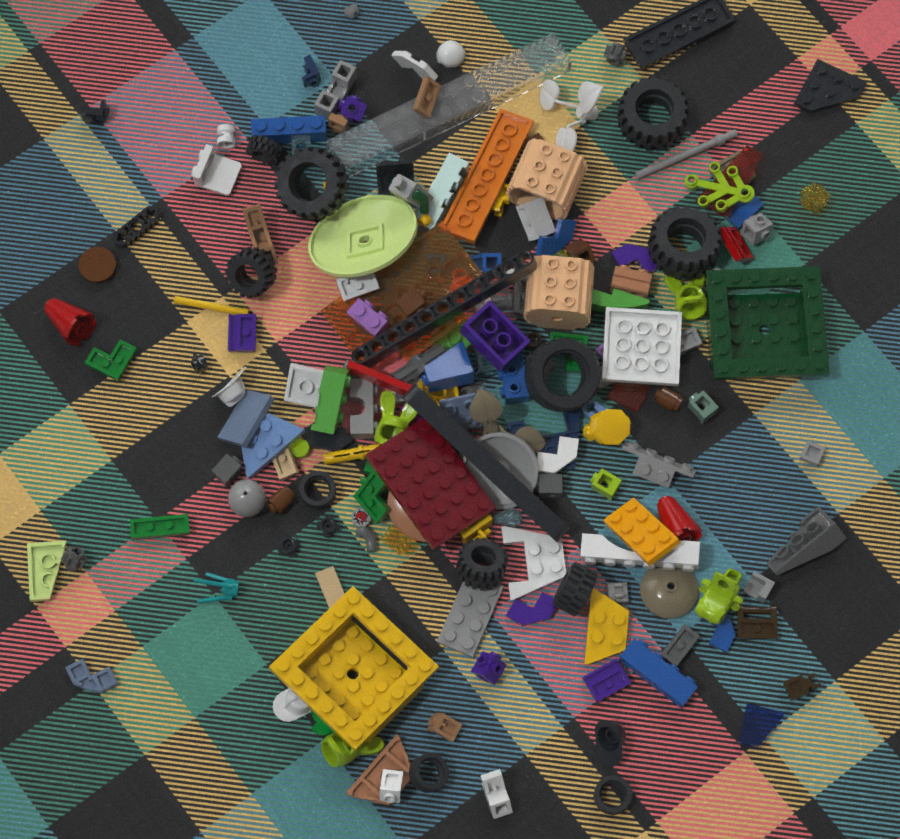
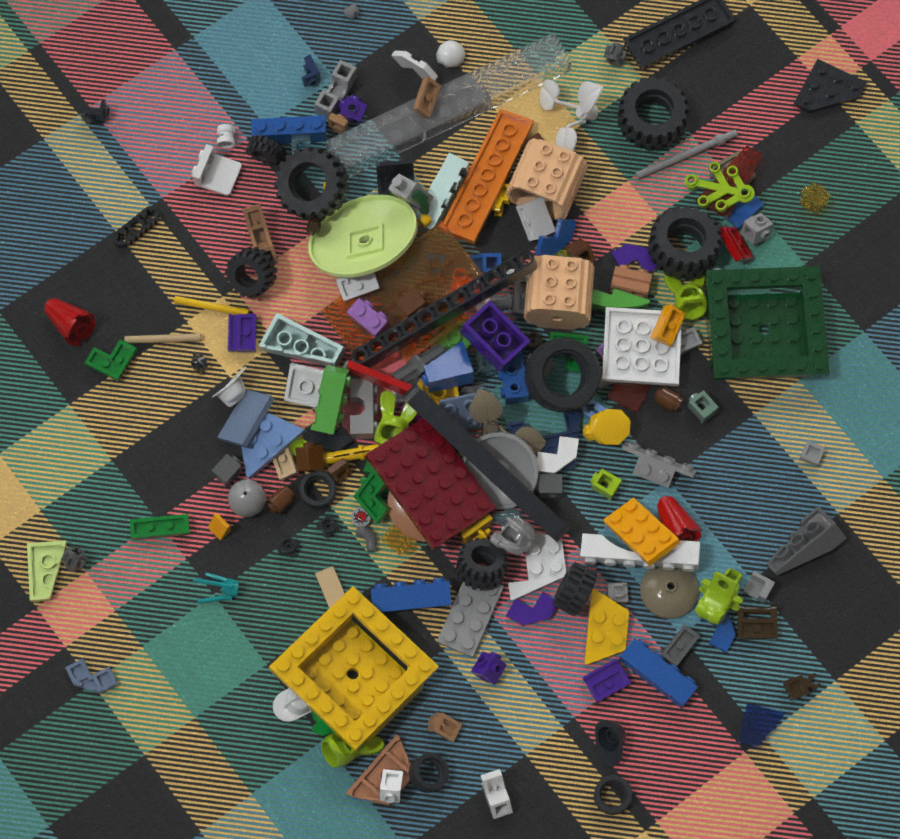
reddish brown tile [79,247,116,284] -> none
none -> tan bar [124,333,201,344]
none -> light orange slope [208,513,231,540]
none -> light aqua wedge [259,313,346,367]
none -> reddish brown brick [295,442,324,471]
none -> dark brown plate [306,218,321,236]
none -> reddish brown plate [327,458,352,484]
none -> blue brick [371,577,452,612]
none -> light grey helmet [490,516,536,556]
none -> light orange slope [650,304,686,347]

